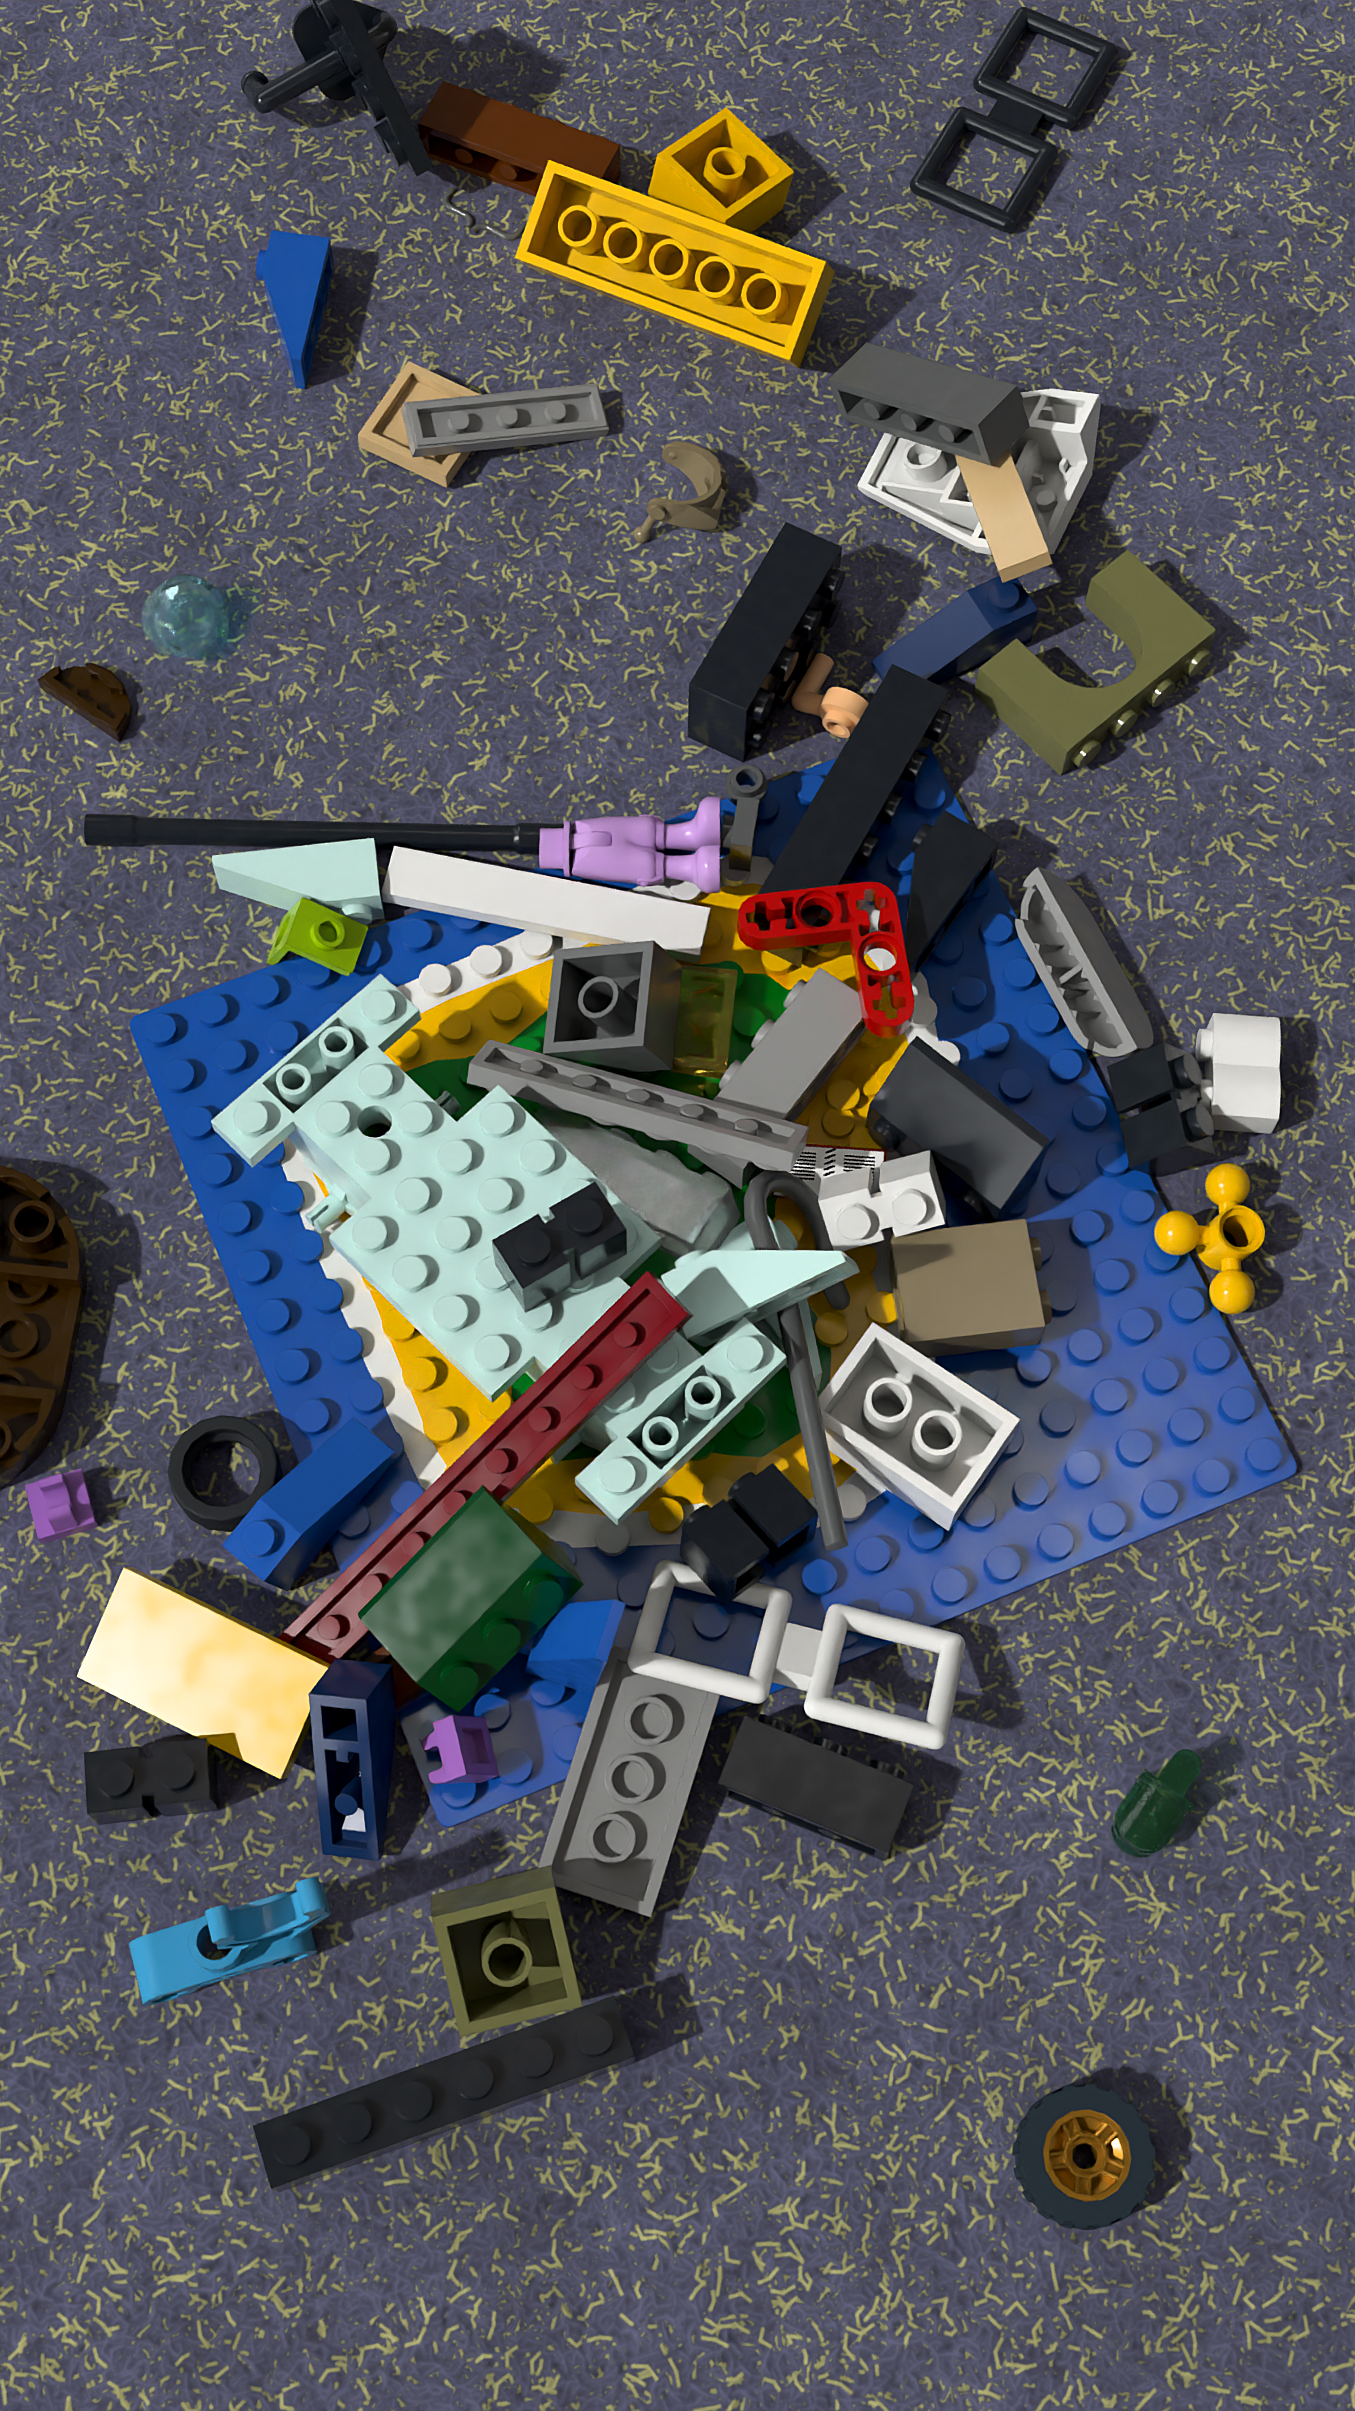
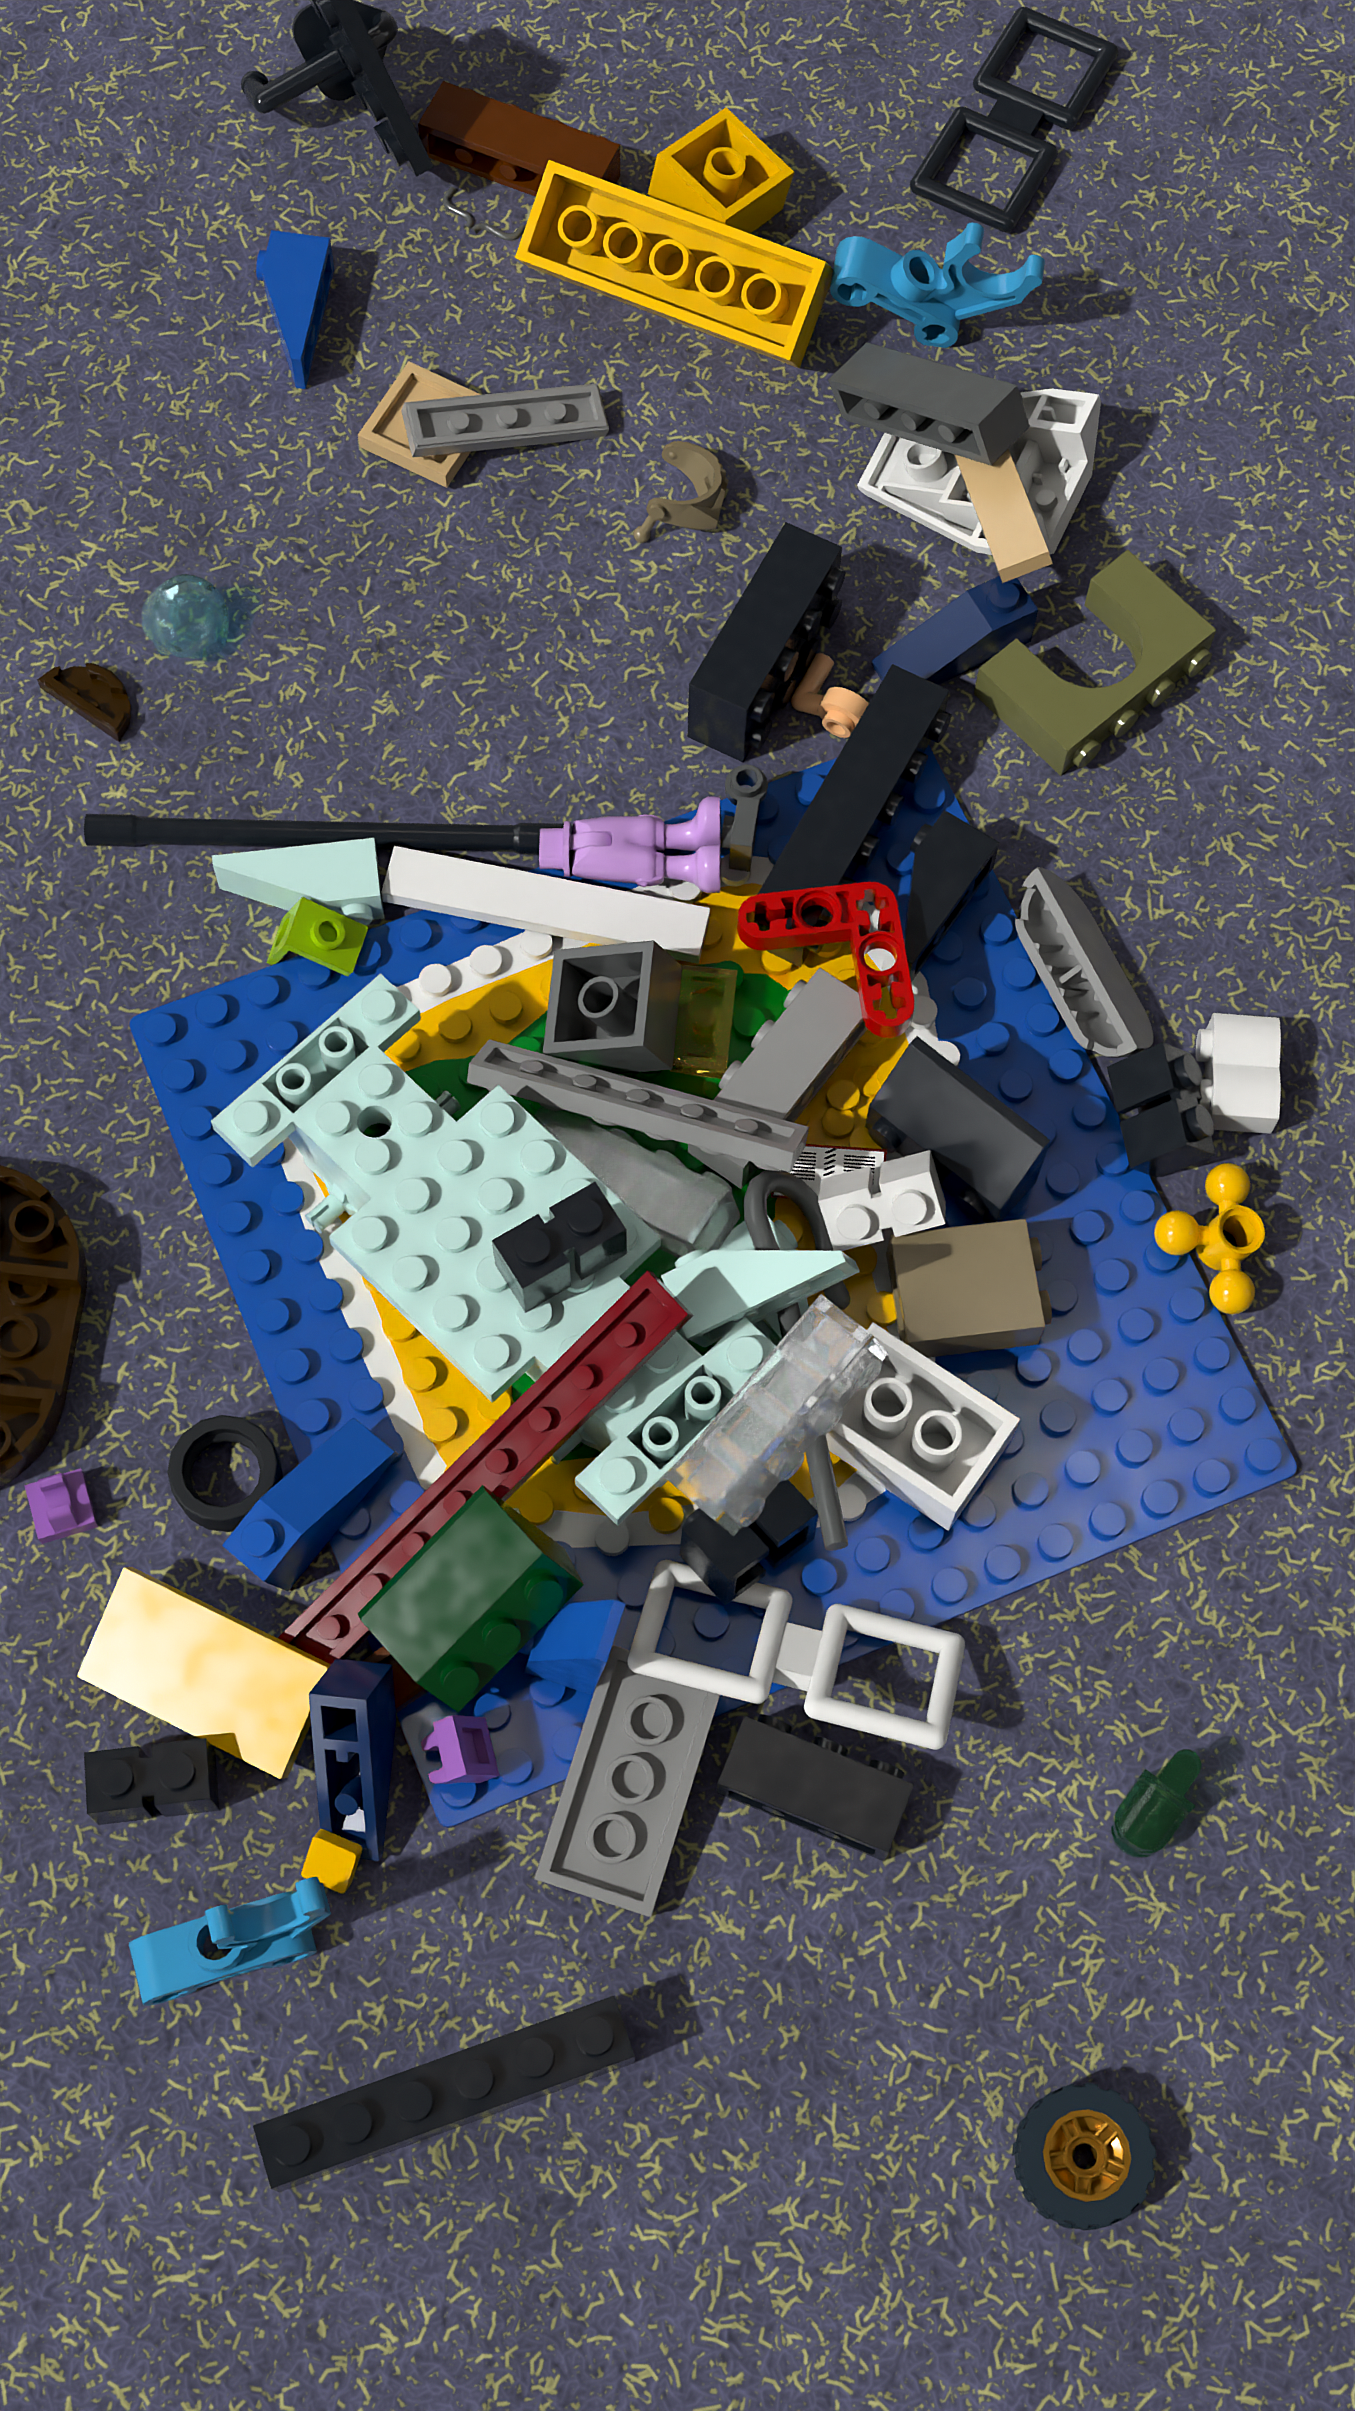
olive brick [431,1865,583,2037] -> none
none -> yellow piece [301,1829,362,1894]
none -> clear brick [665,1294,888,1536]
none -> dark azure piece [830,223,1045,348]

